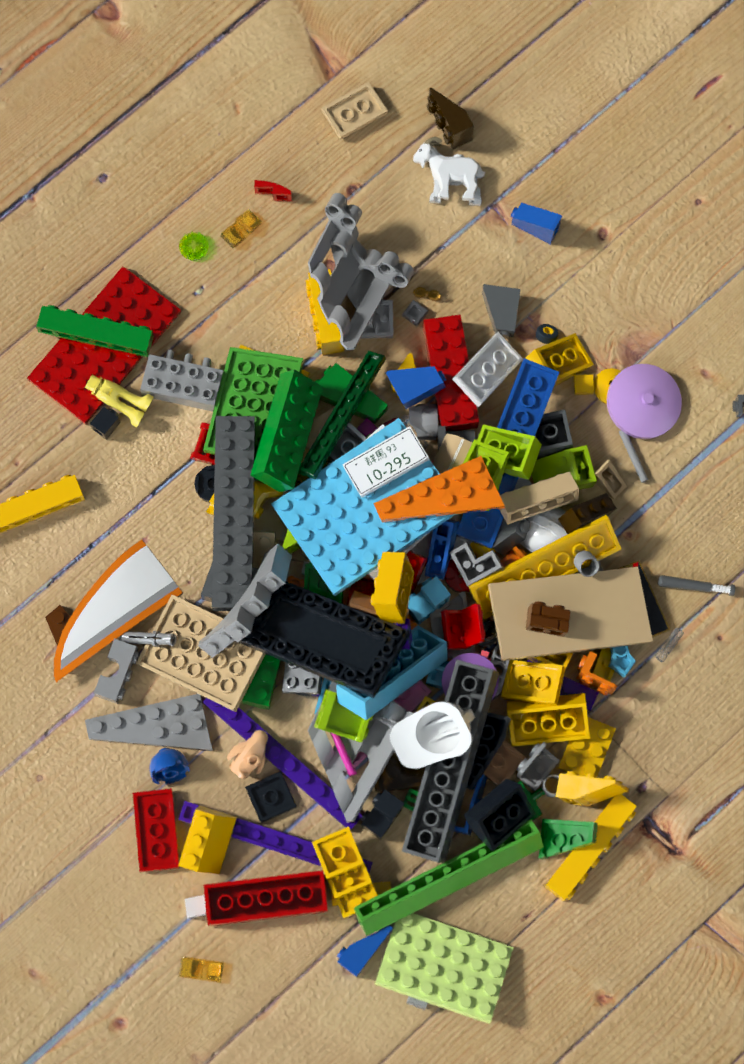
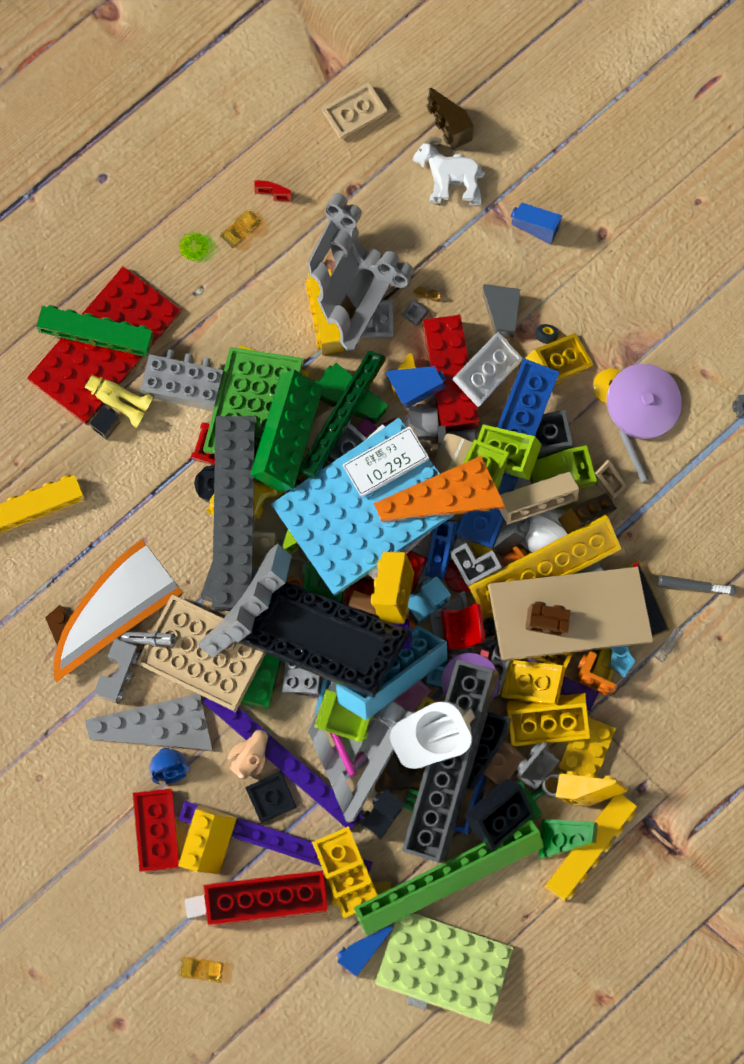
yellow tile [574,375,594,395] -> none
light grey piece [574,551,600,577] -> none

